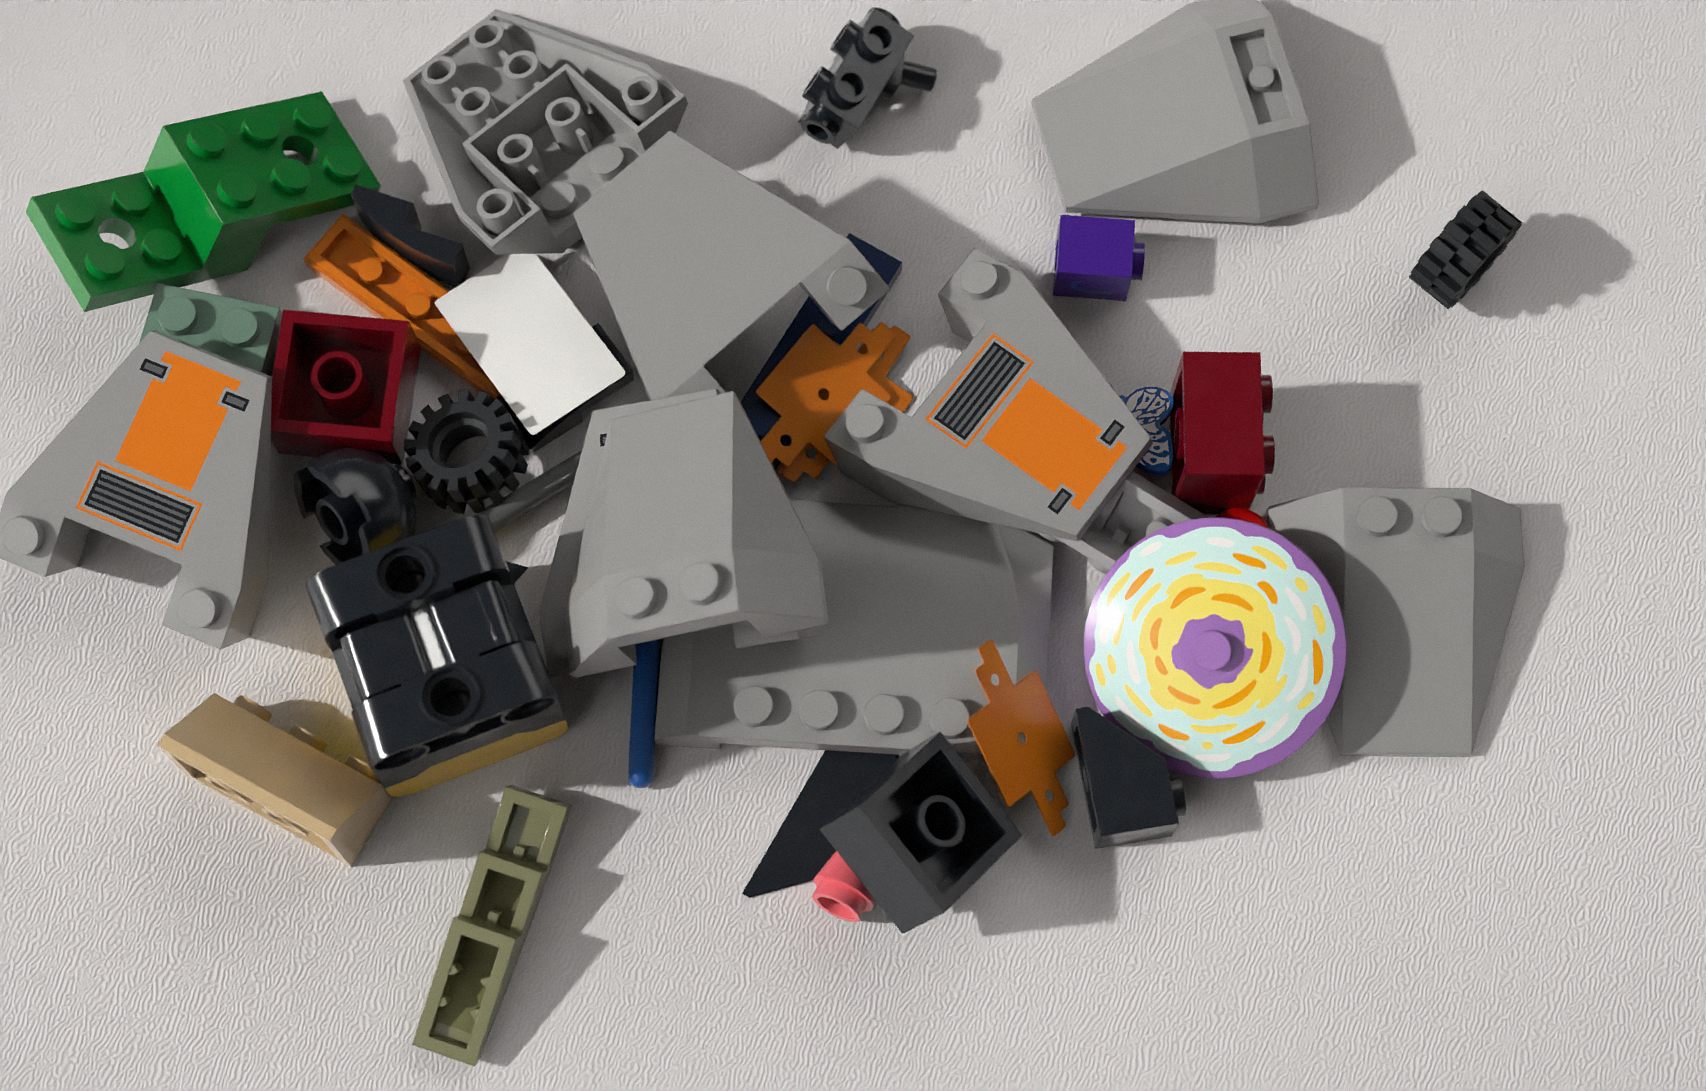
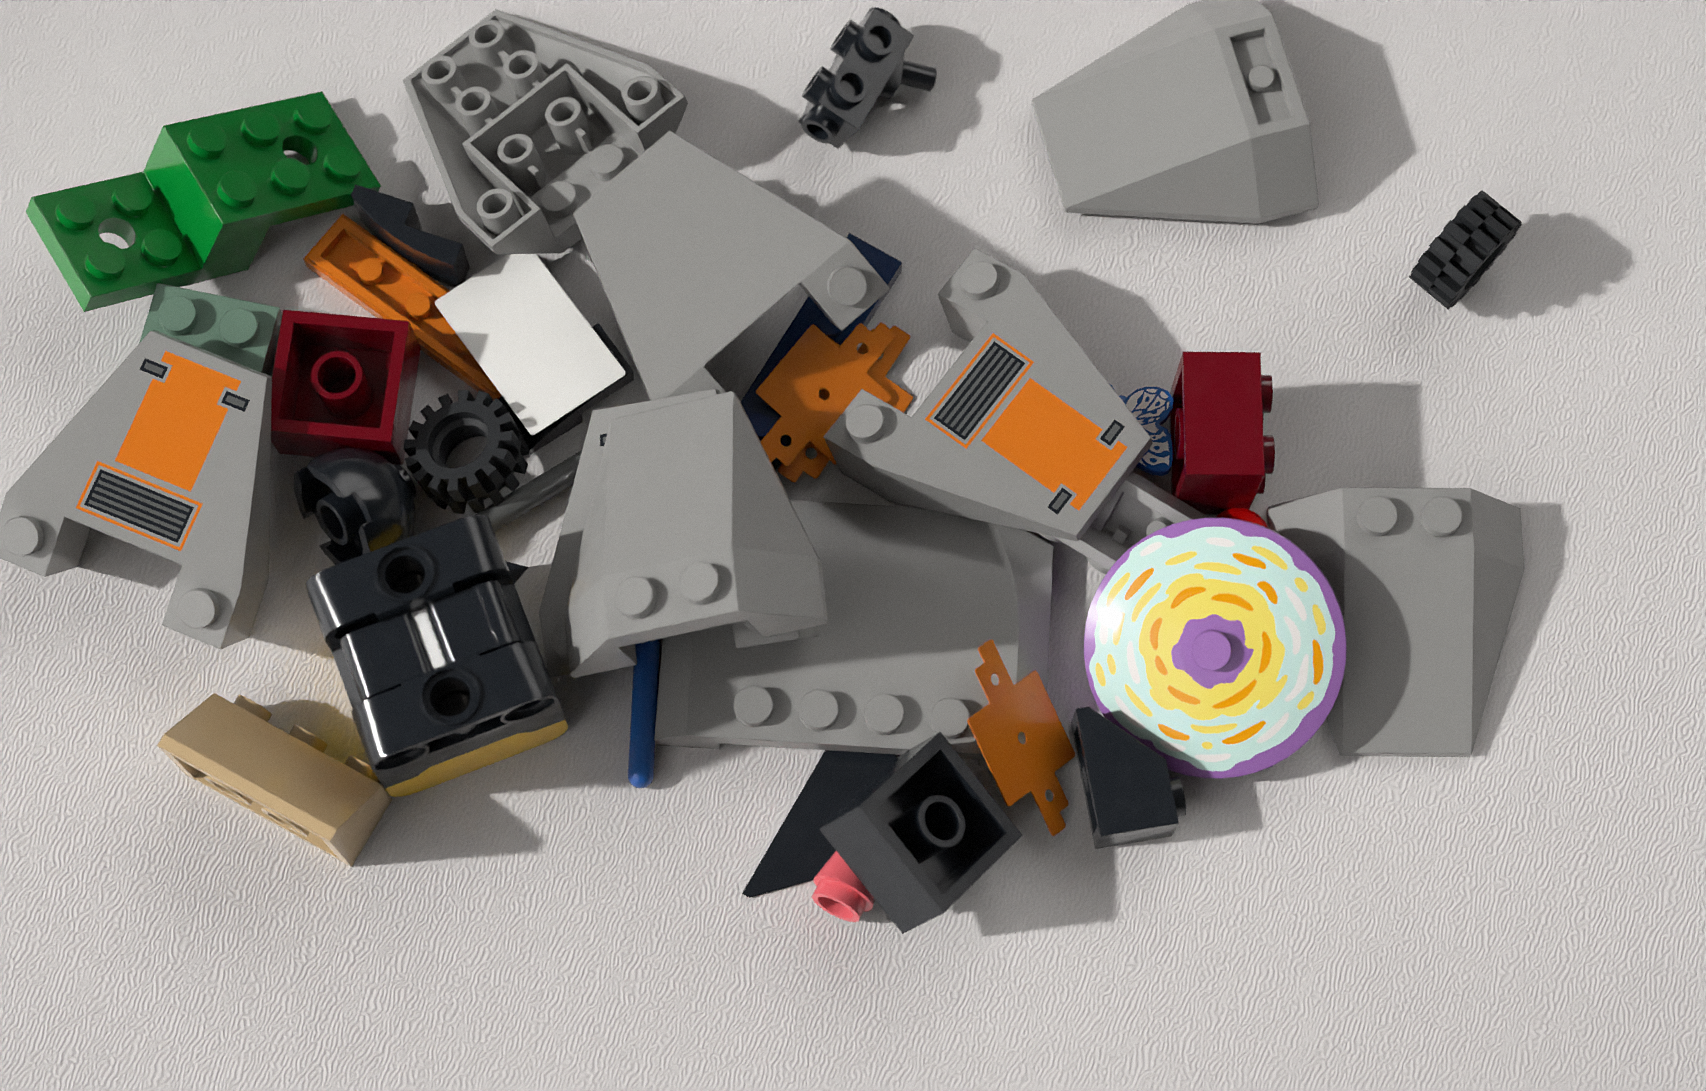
olive slope [412,785,572,1067] -> none
dark purple brick [1052,215,1145,301] -> none

